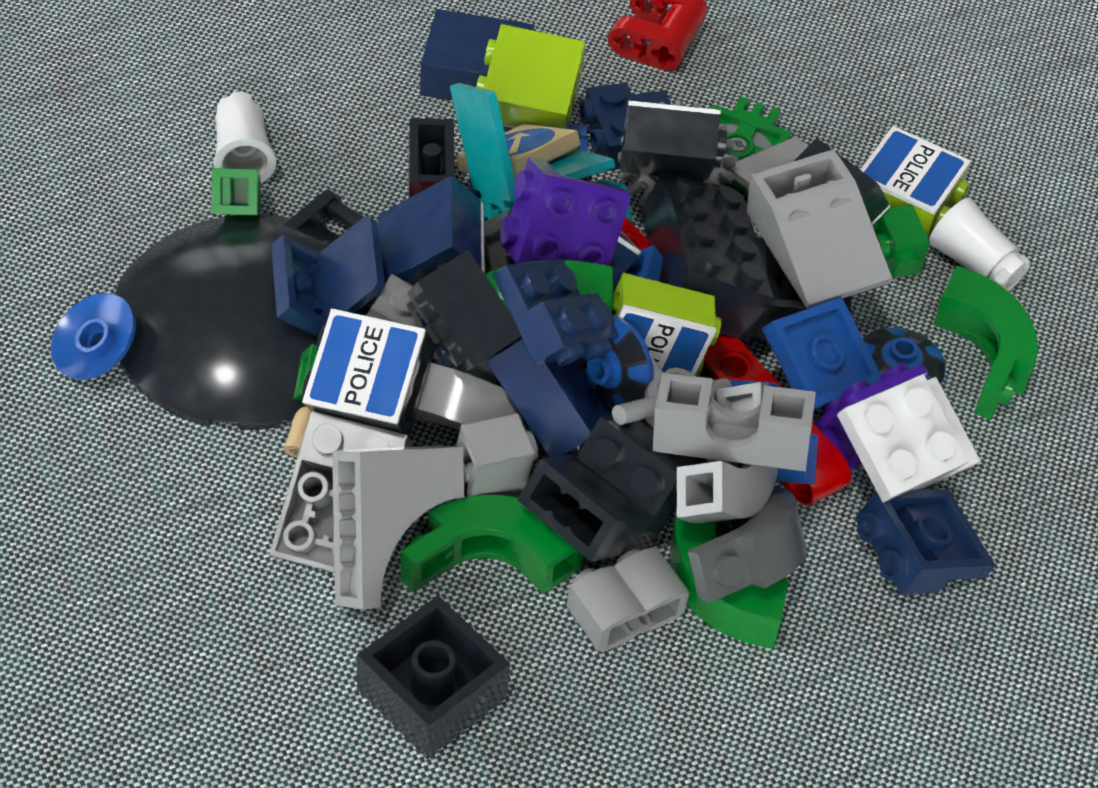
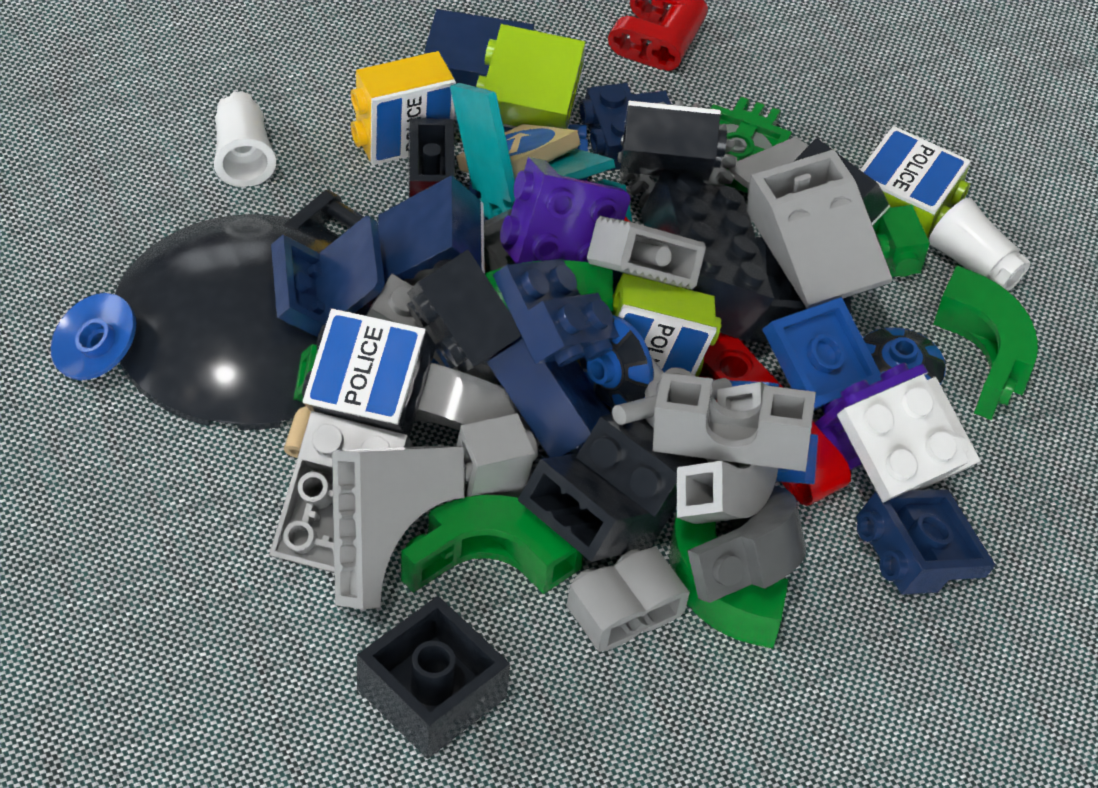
green brick [211,168,261,215] -> none
none -> piece [351,51,456,165]
none -> light grey brick [587,216,706,290]

